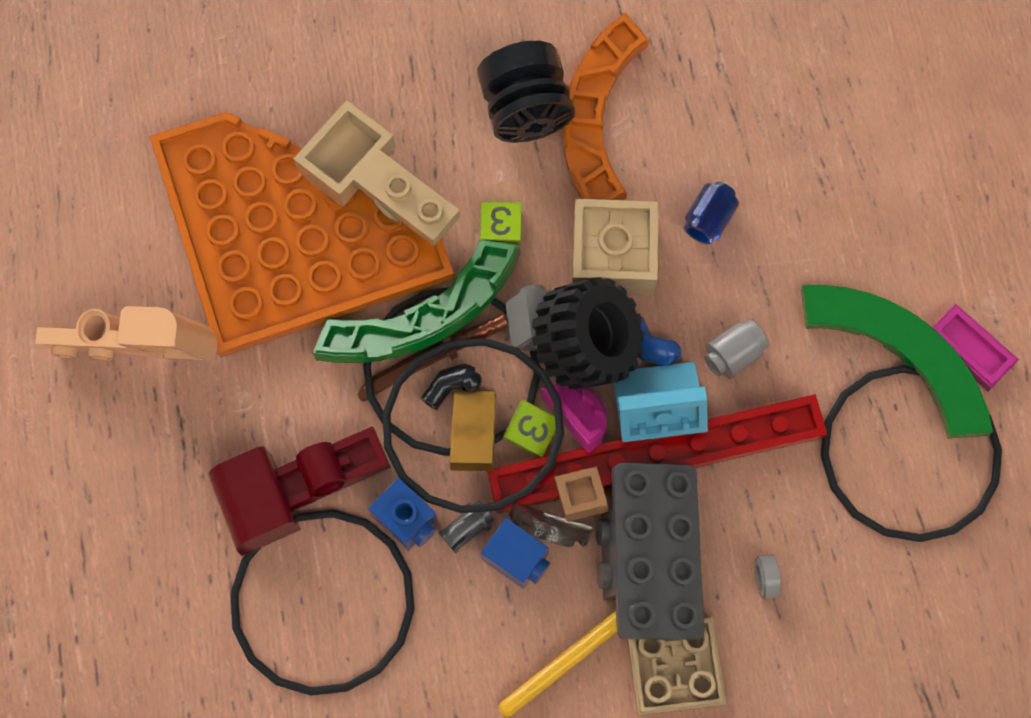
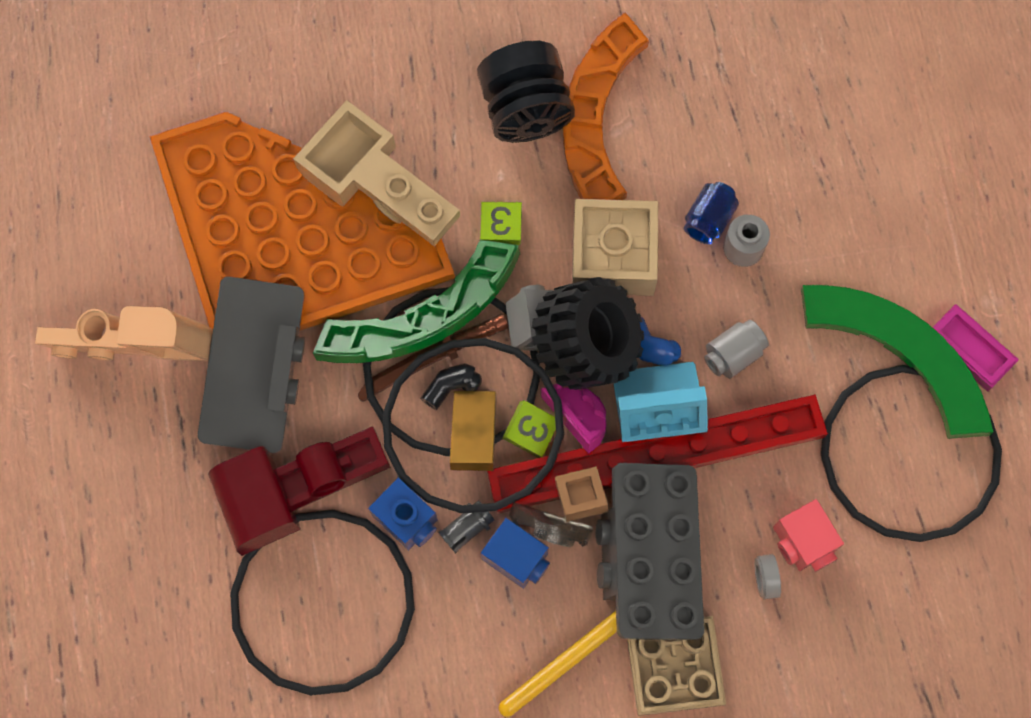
none -> dark grey bracket [198,277,305,453]
none -> light grey brick [723,215,770,267]
none -> coral brick [773,499,844,572]

